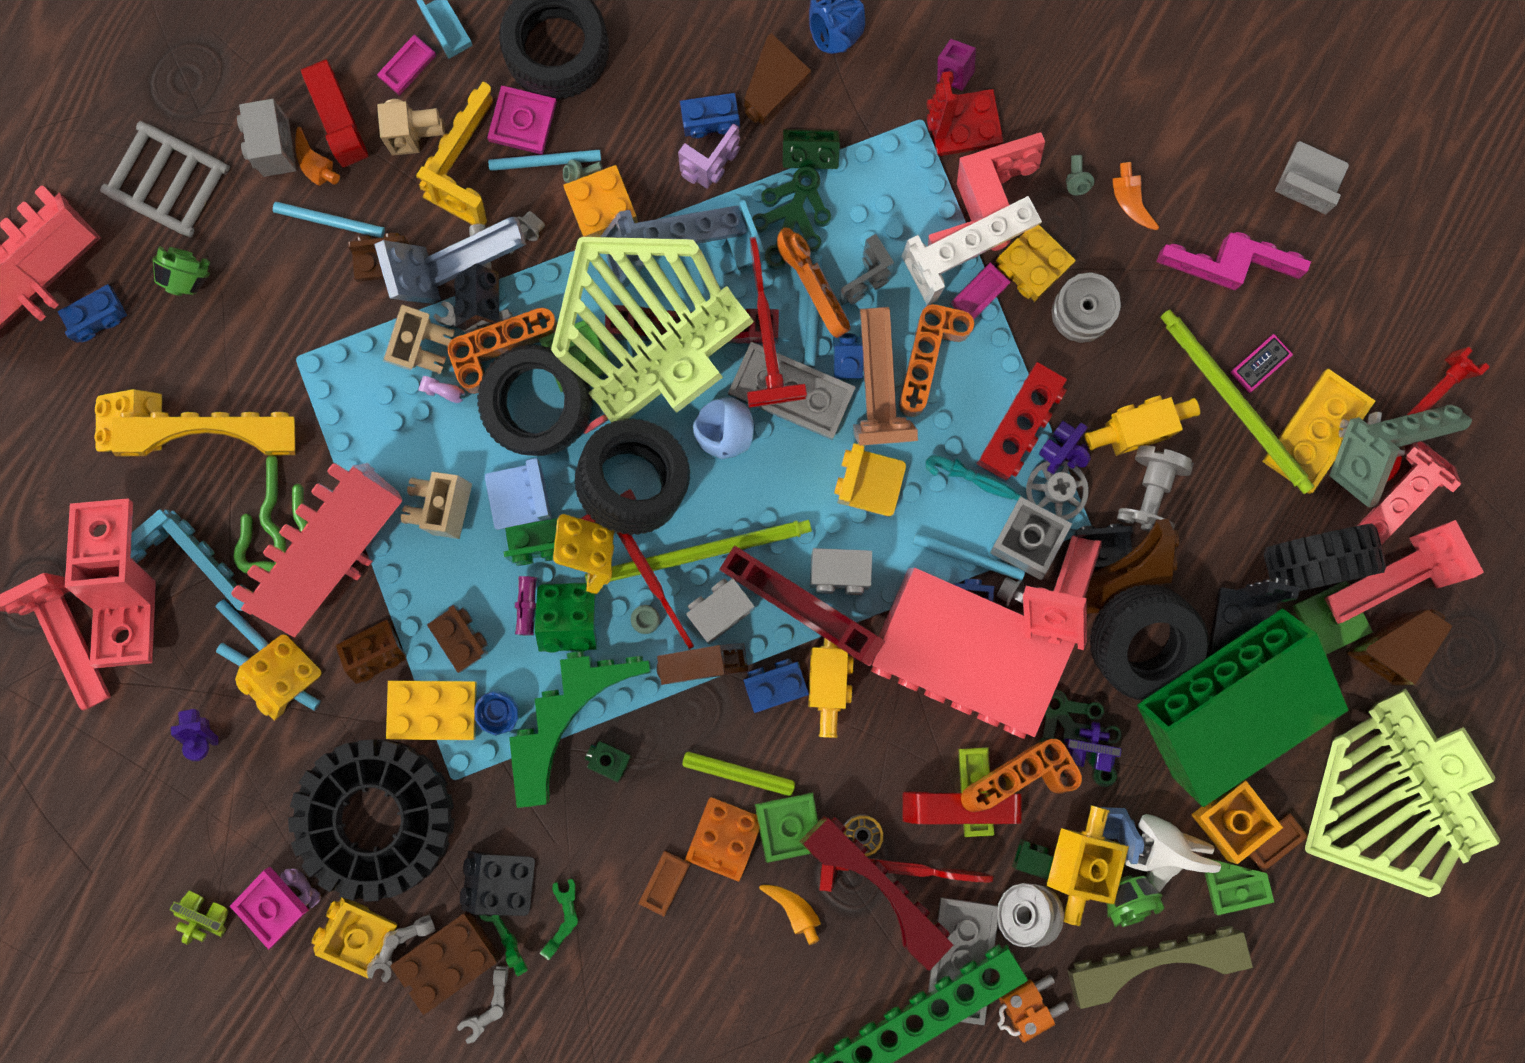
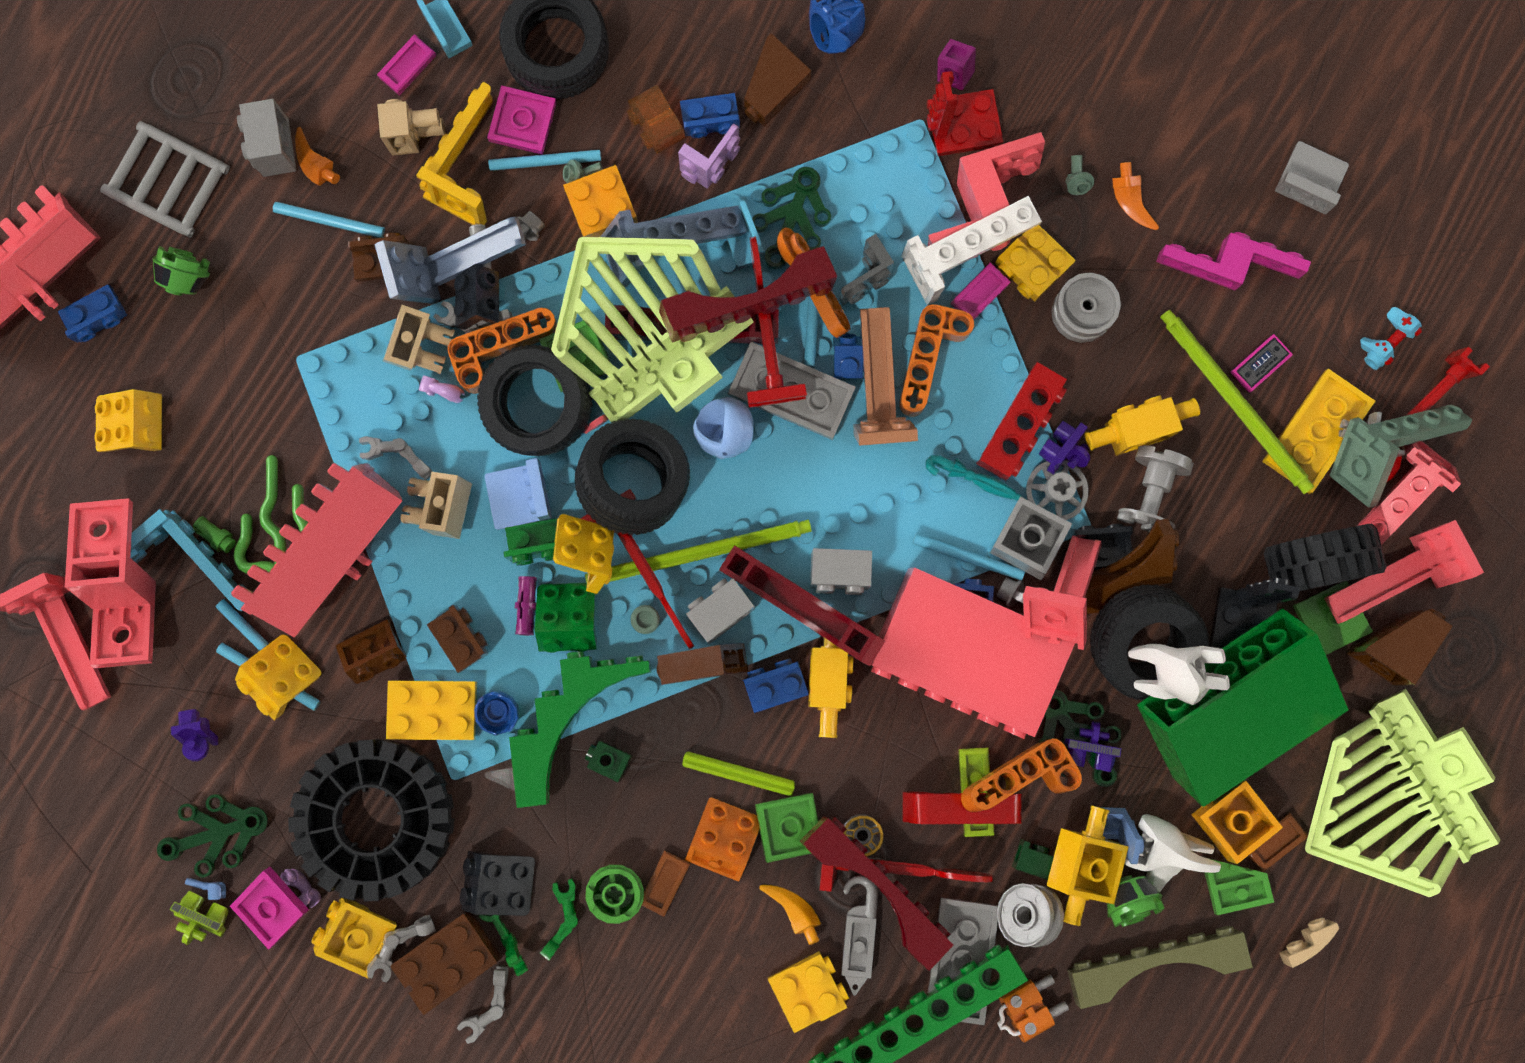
yellow arch [112,412,295,456] -> none
red beam [301,59,369,168] -> none
dark green bracket [783,129,840,169] -> none
yellow bracket [834,443,906,517] -> none
none -> dark green plant [157,794,268,878]
none -> medium blue hand [185,878,226,900]
none -> bright green animal [193,516,236,553]
none -> light grey piece [359,436,433,480]
none -> clear slope [485,768,515,791]
none -> bright green cone [586,865,644,924]
none -> clear orange brick [626,85,685,154]
none -> dark red arch [659,246,837,343]
none -> yellow plate [768,951,849,1033]
none -> light grey plate [841,875,878,996]
none -> white piece [1128,644,1230,705]
none -> tan slope [1279,918,1339,968]
none -> medium azure piece [1360,307,1422,370]

